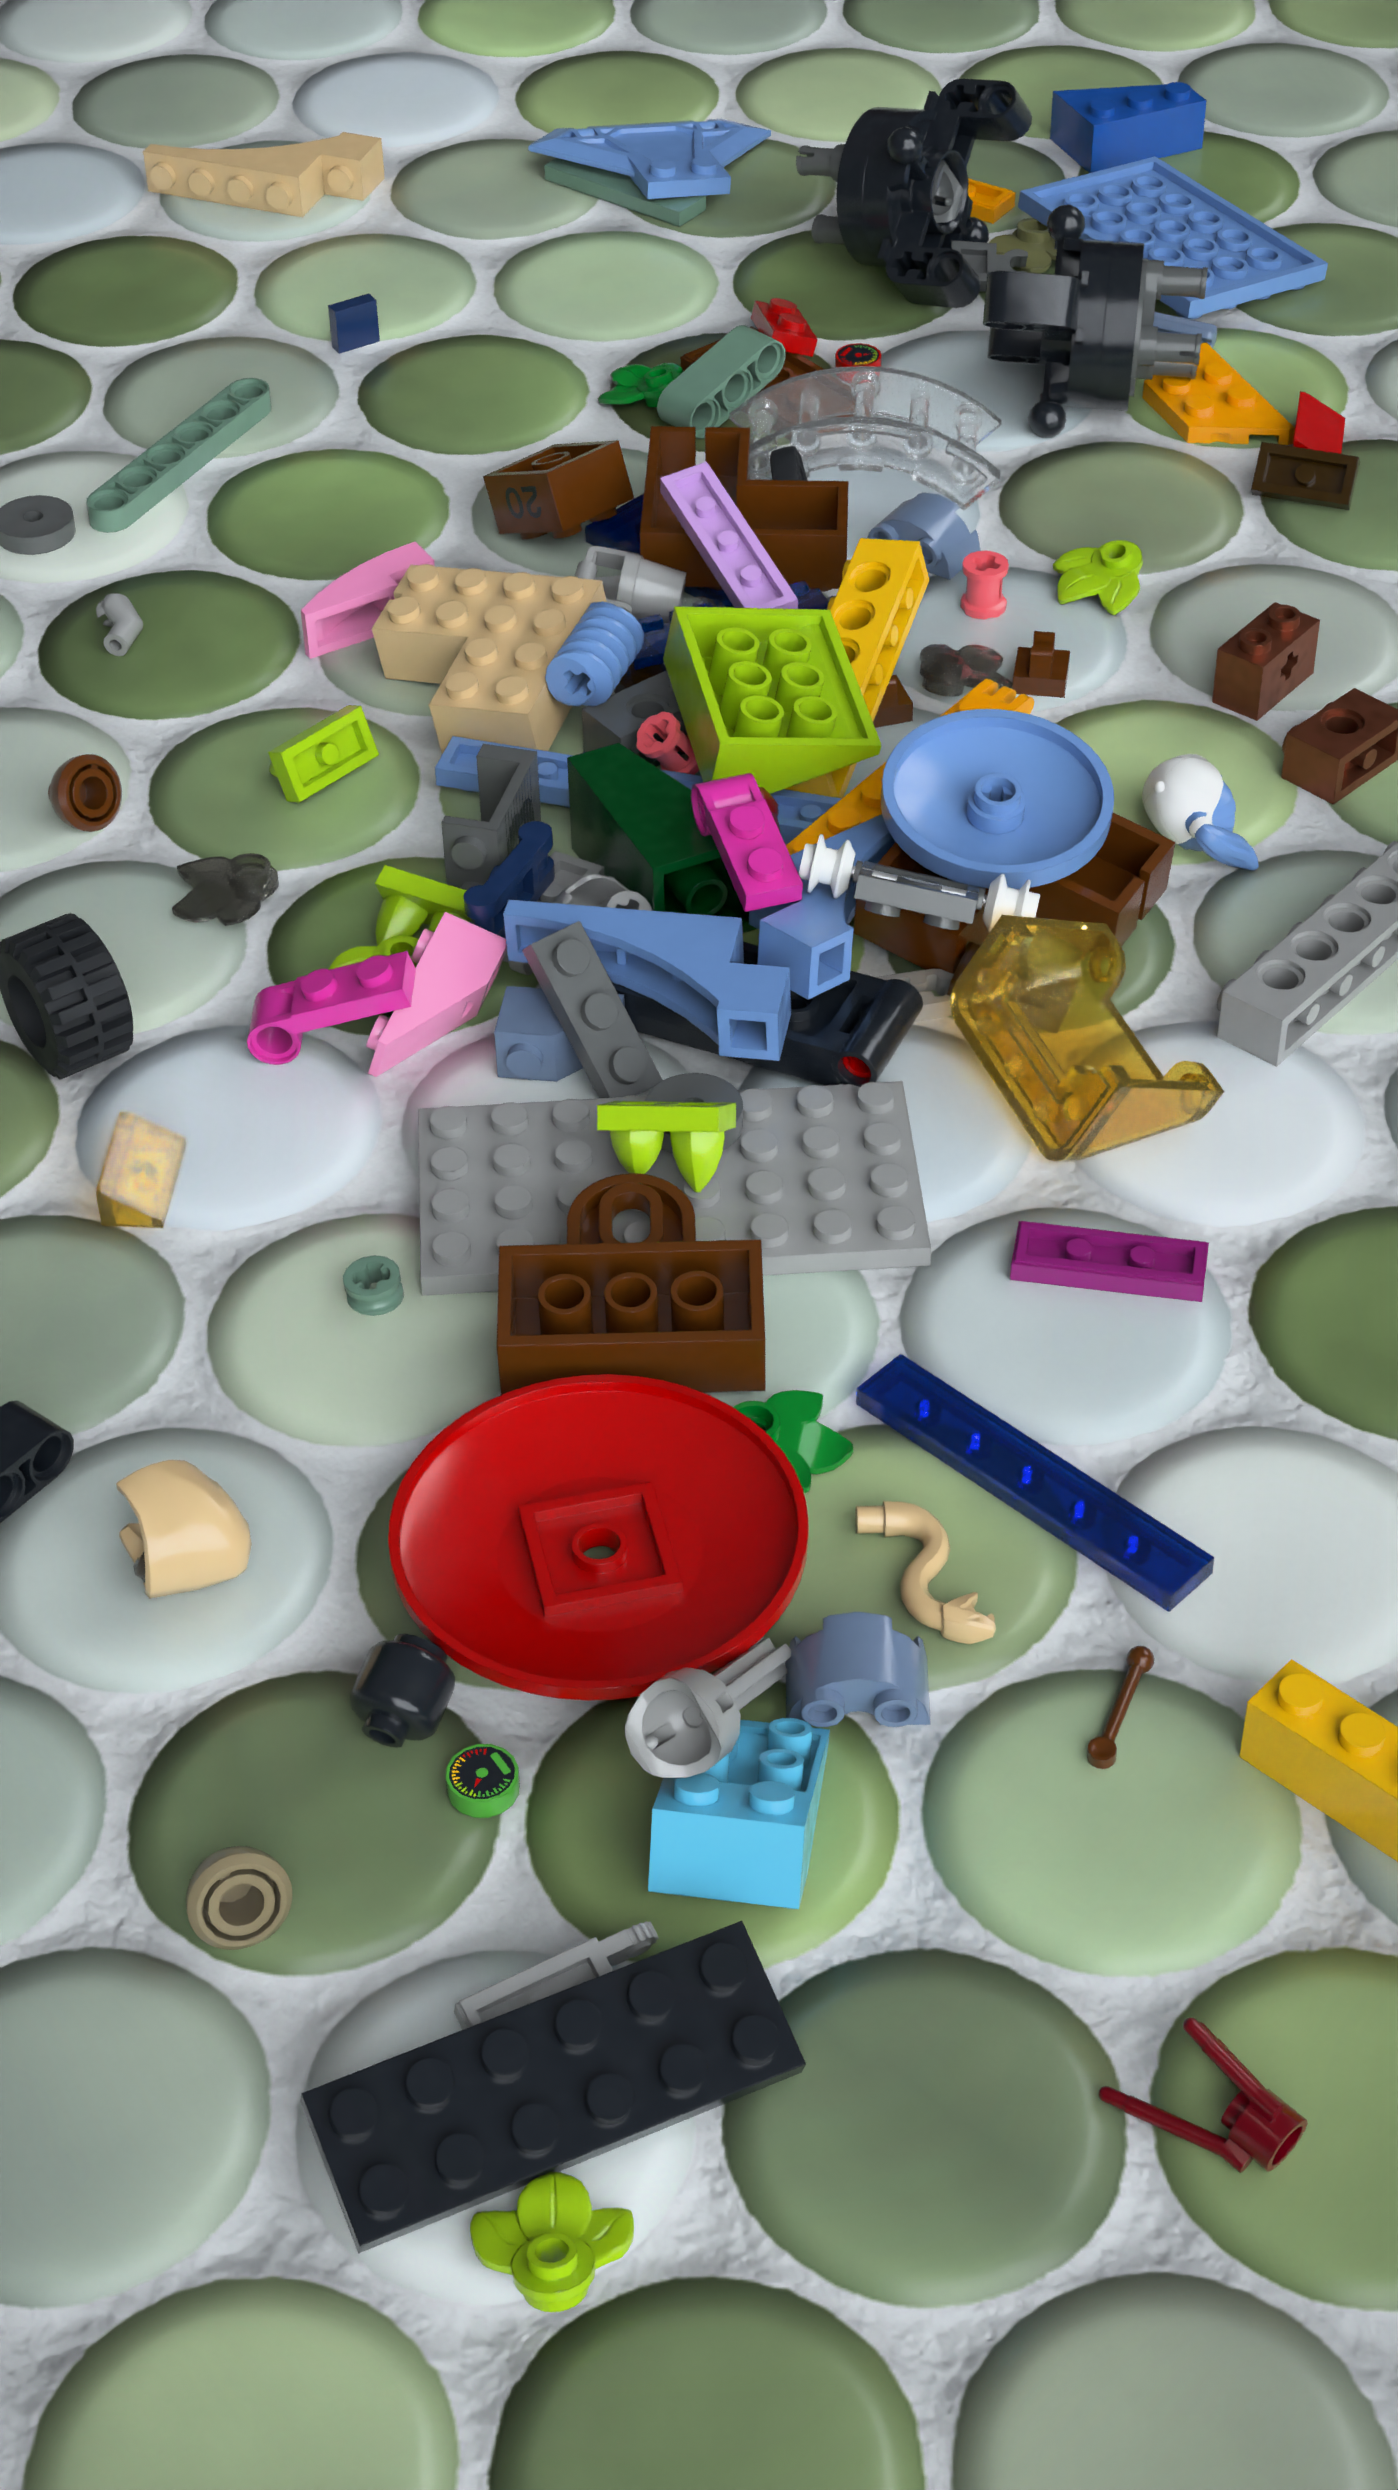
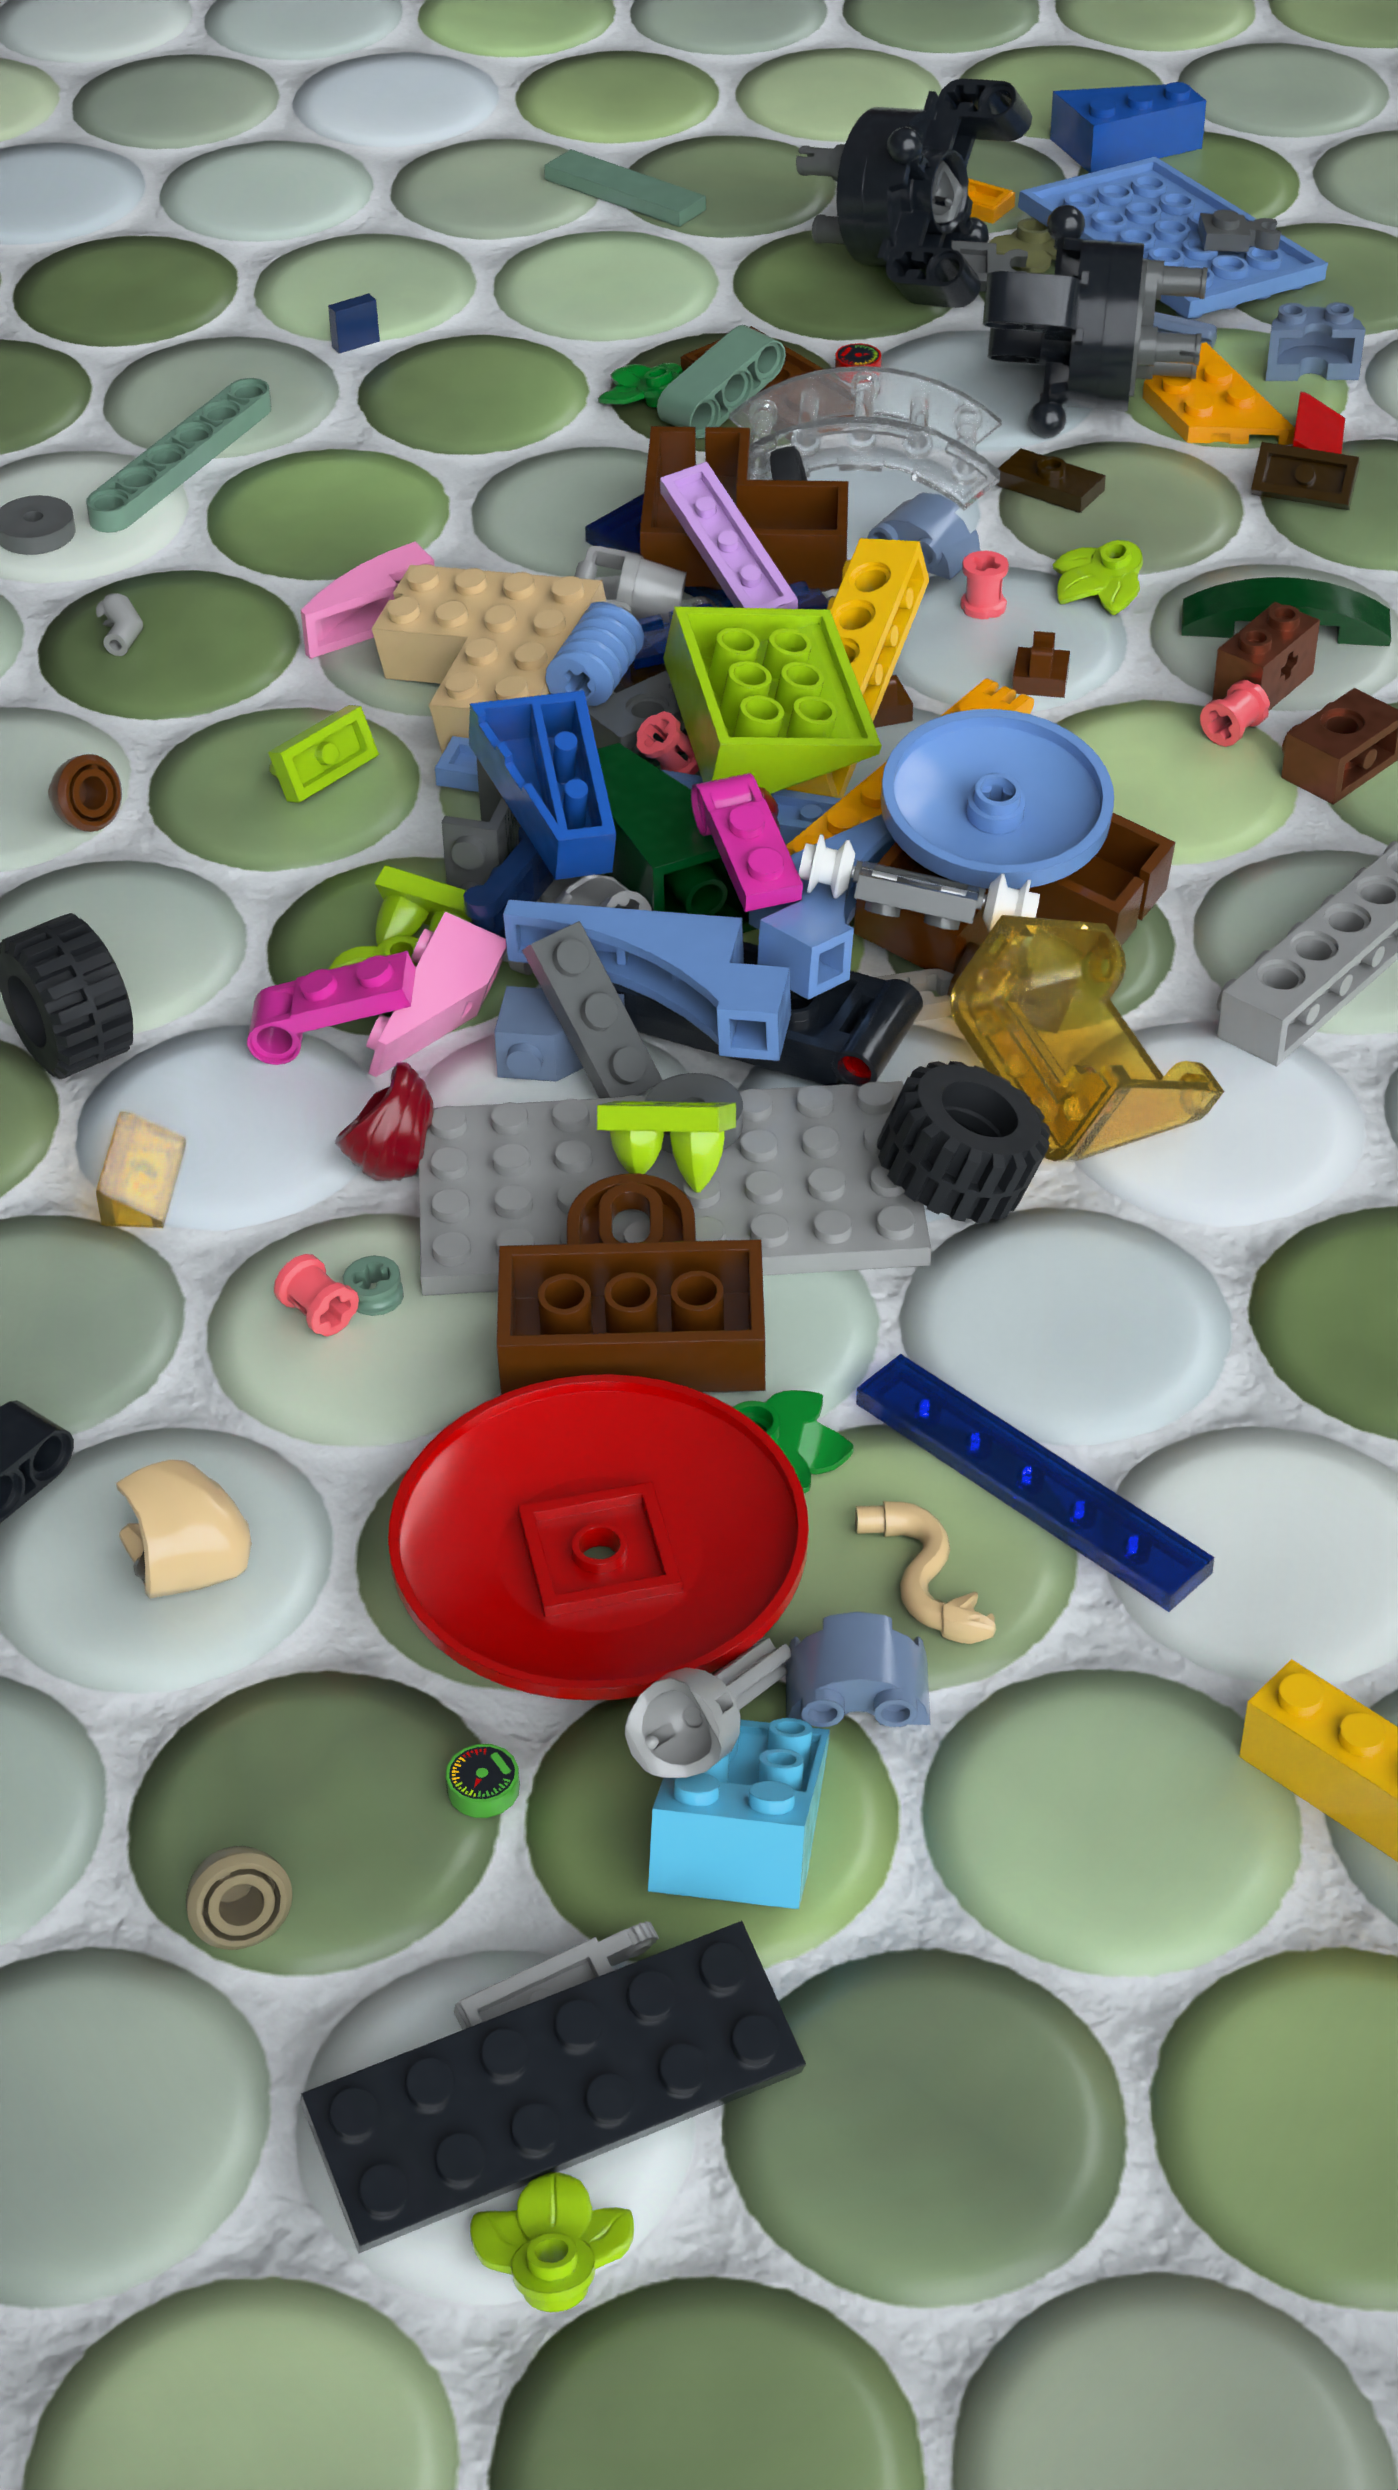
tan arch [143,132,385,217] -> none
clear smoke plate [172,853,279,926] -> none
black head [350,1634,455,1748] -> none
reddish brown brick [483,440,634,540] -> none
medium blue plate [529,119,771,199] -> none
red plate [751,298,818,357] -> none
clear smoke plate [919,644,1013,697] -> none
magenta tile [1010,1221,1209,1302] -> none
reddish brown hinge [1087,1646,1155,1769] -> none
dark red plant [1098,2017,1308,2173] -> none
white hair [1142,754,1259,870] -> none
none -> coral bush [274,1254,359,1337]
none -> dark red hair [335,1062,434,1181]
none -> blue wedge [469,690,616,880]
none -> black tyre [877,1061,1051,1223]
none -> dark brown plate [996,448,1106,513]
none -> dark green slope [1181,577,1391,646]
none -> dark grey plate [1197,210,1281,252]
none -> coral bush [1200,679,1270,747]
none -> sand blue cylinder [1265,302,1365,381]

